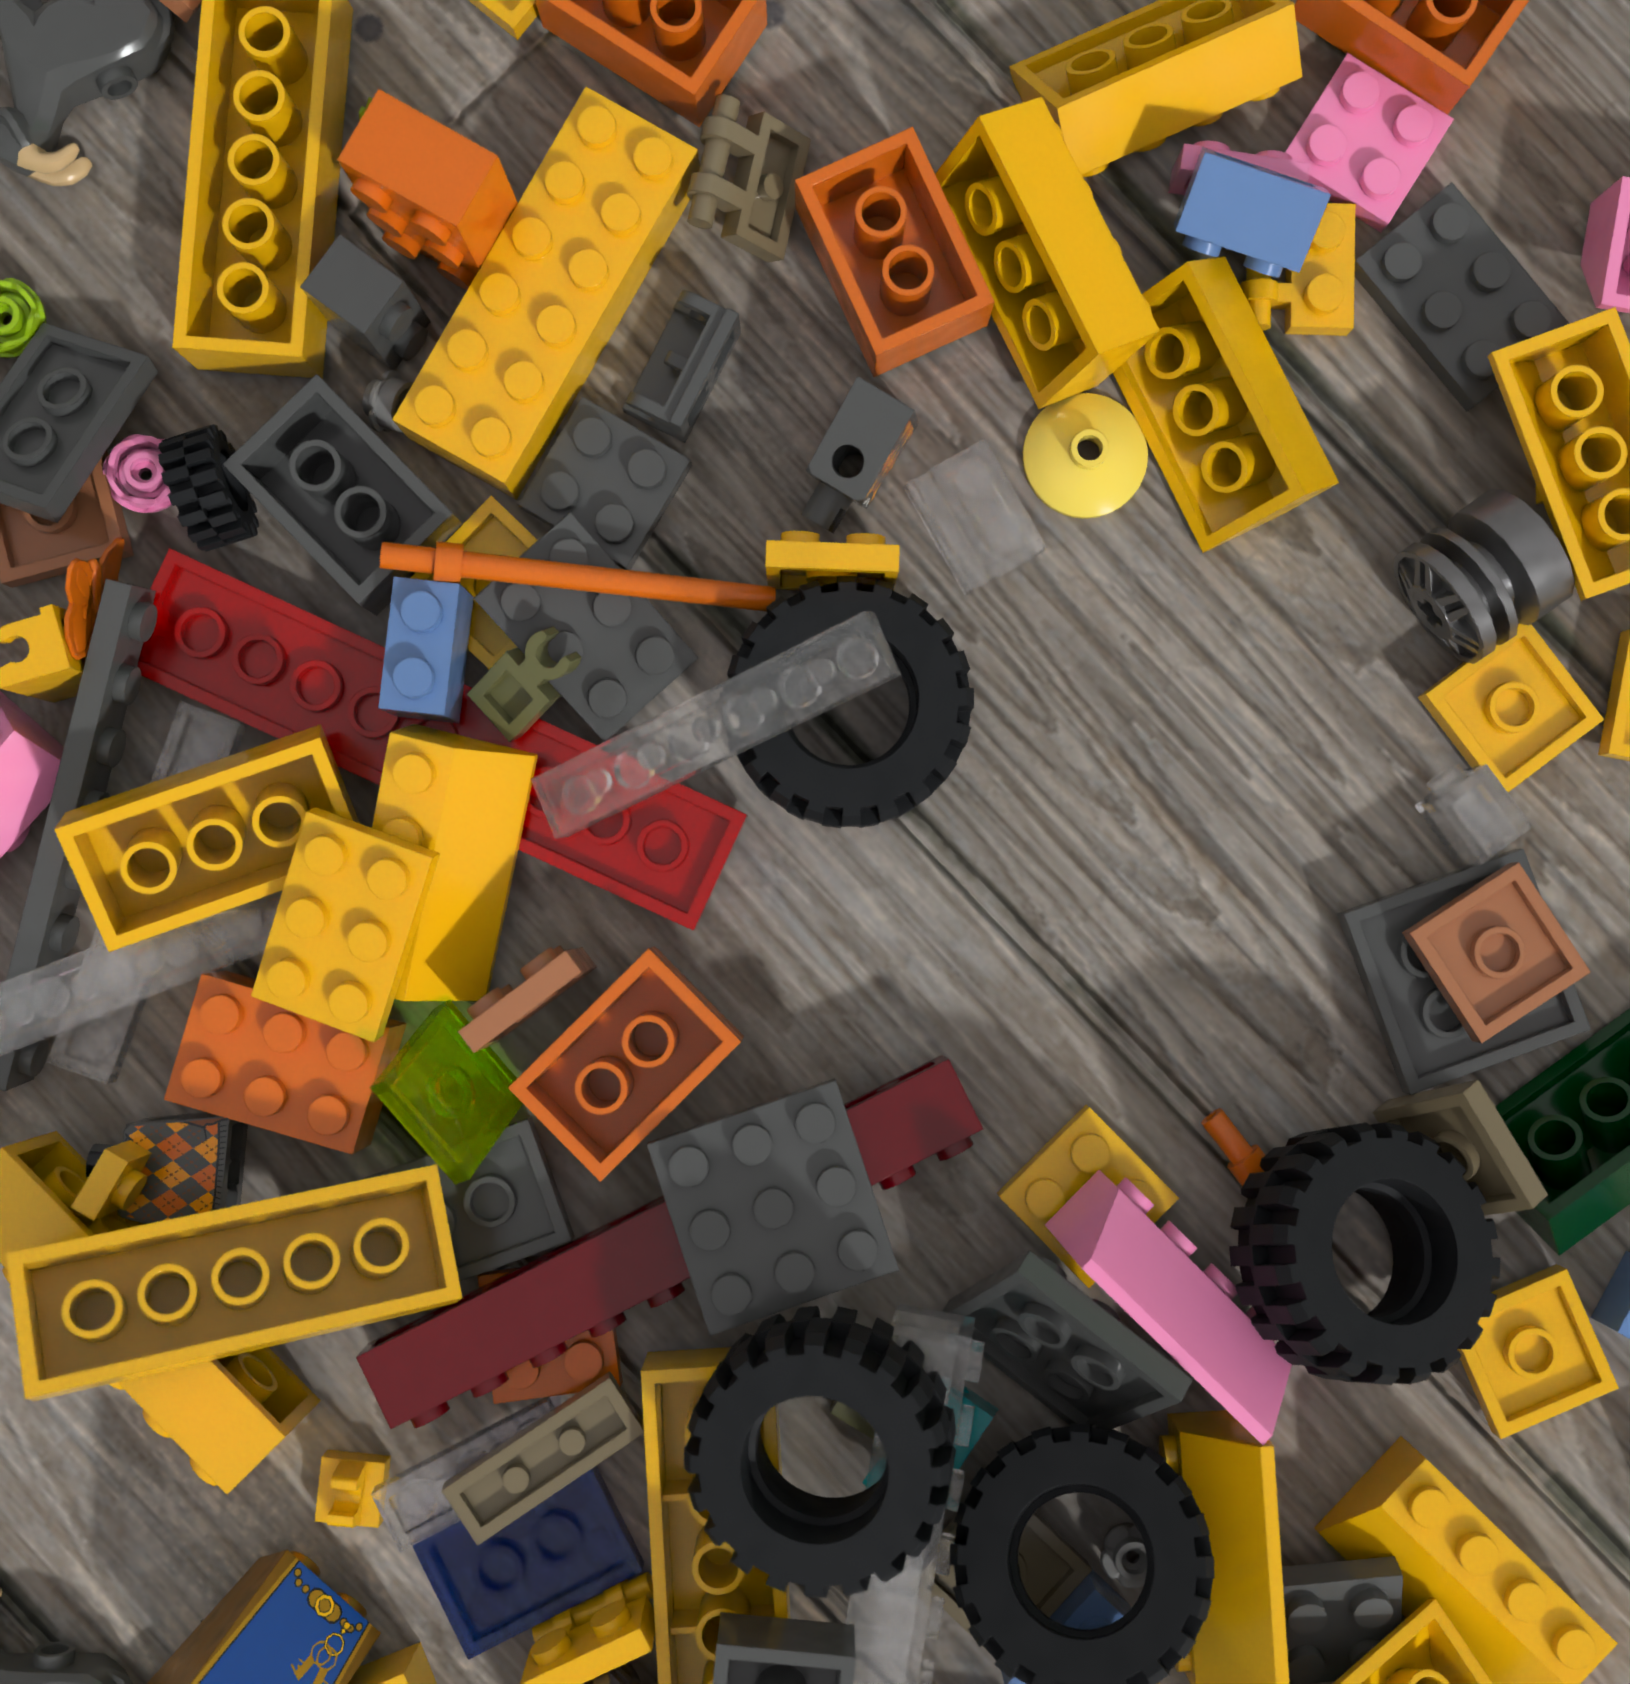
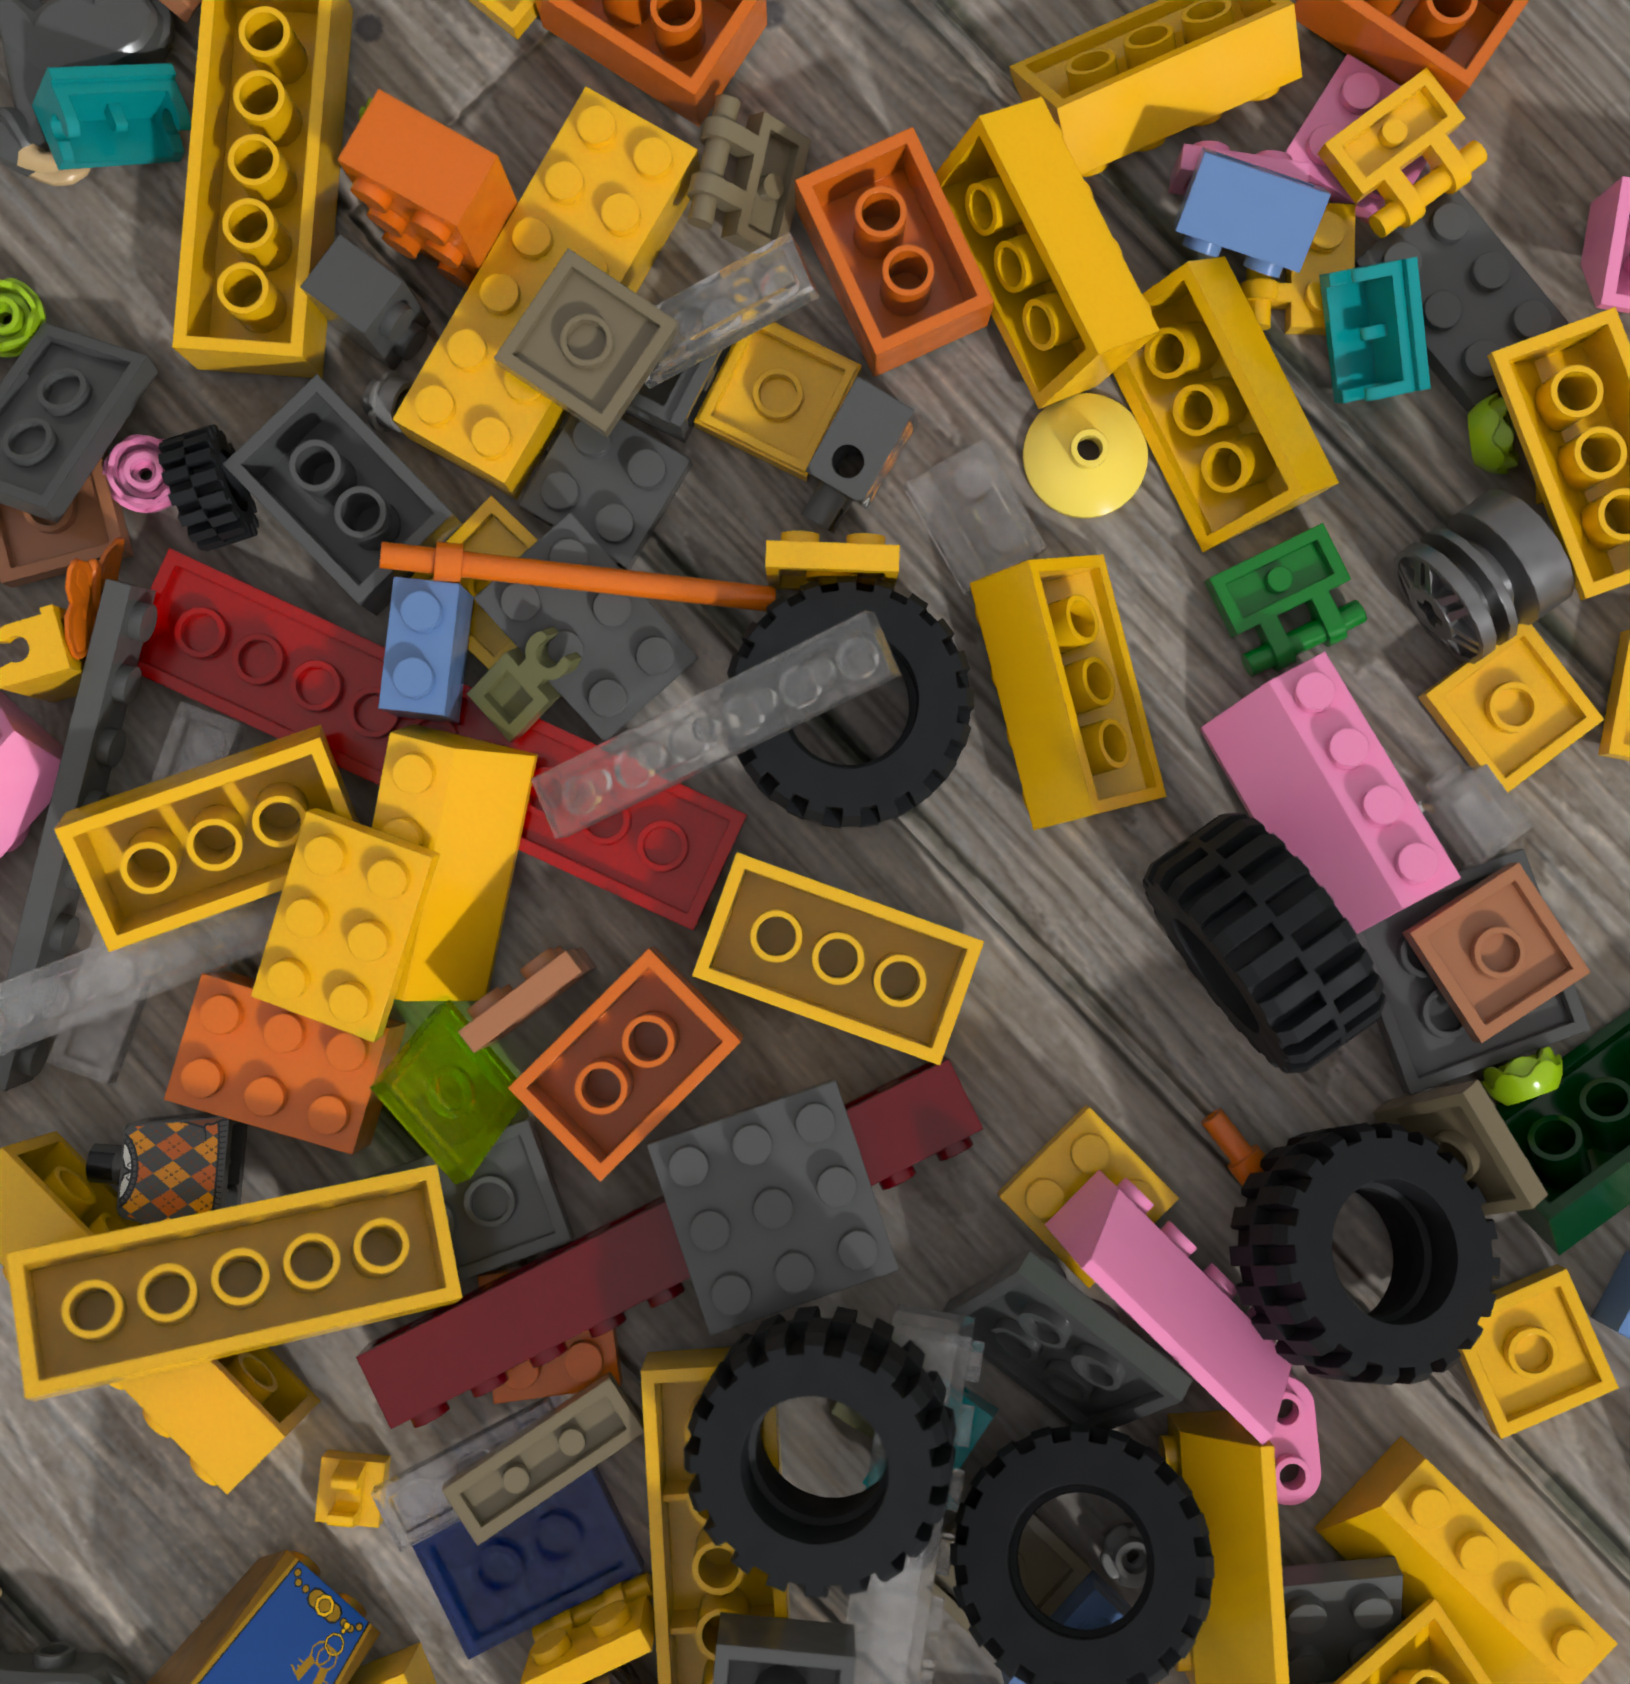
yellow plate [71,1140,152,1221] -> none
none -> teal hinge [32,63,191,170]
none -> dark tan plate [494,248,680,438]
none -> clear plate [644,232,820,389]
none -> yellow brick [692,852,984,1065]
none -> yellow tile [694,310,862,482]
none -> yellow slope [969,554,1167,830]
none -> black tyre [1143,813,1386,1073]
none -> bright pink slope [1200,652,1461,934]
none -> green plate [1204,523,1367,677]
none -> bright pink plate [1269,1373,1321,1505]
none -> yellow plate [1317,67,1488,238]
none -> teal hinge [1319,257,1431,404]
none -> lime plate [1467,393,1519,474]
none -> lime plate [1480,1046,1563,1106]

